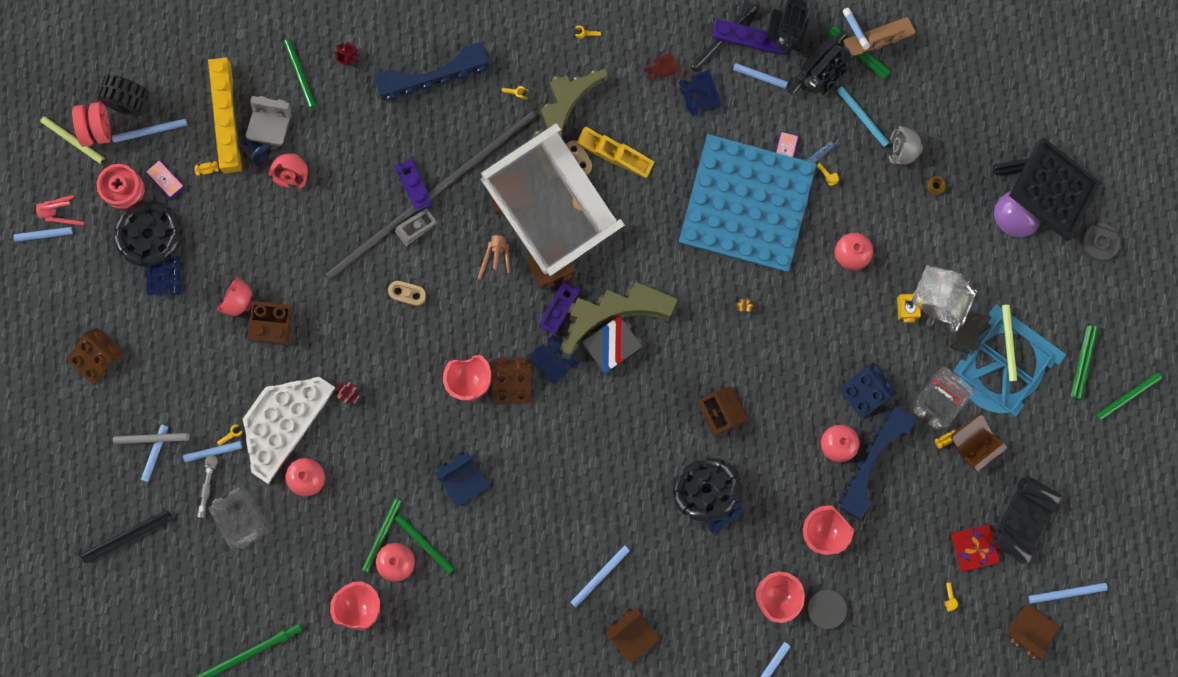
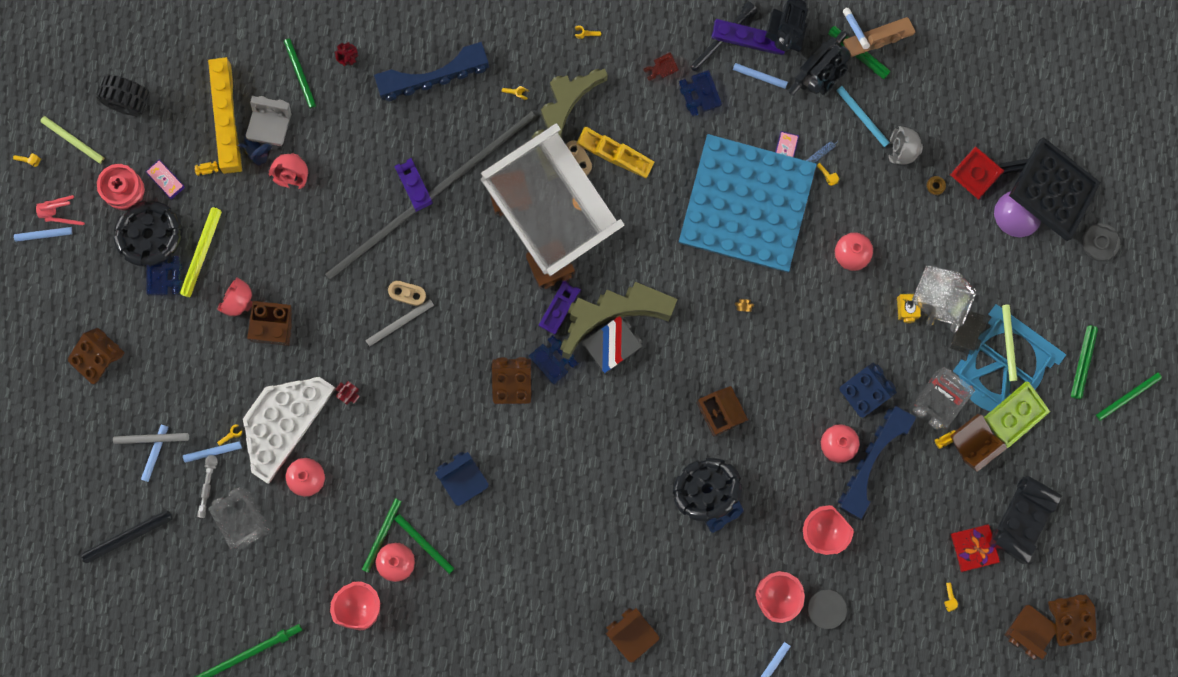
coral wheel [72,102,111,147] -> none
light blue bar [112,119,188,142] -> none
light grey slope [395,208,438,246] -> none
coral cylinder [443,355,492,401] -> none
nougat plant [478,235,511,280] -> none
light blue bar [571,545,630,607] -> none
light blue bar [1028,583,1107,604] -> none
none -> yellow hand [13,153,41,167]
none -> neon yellow axle [180,207,222,297]
none -> light grey bar [365,299,434,347]
none -> red tile [950,146,1004,200]
none -> lime tile [984,381,1051,448]
none -> reddish brown bracket [1048,594,1096,646]

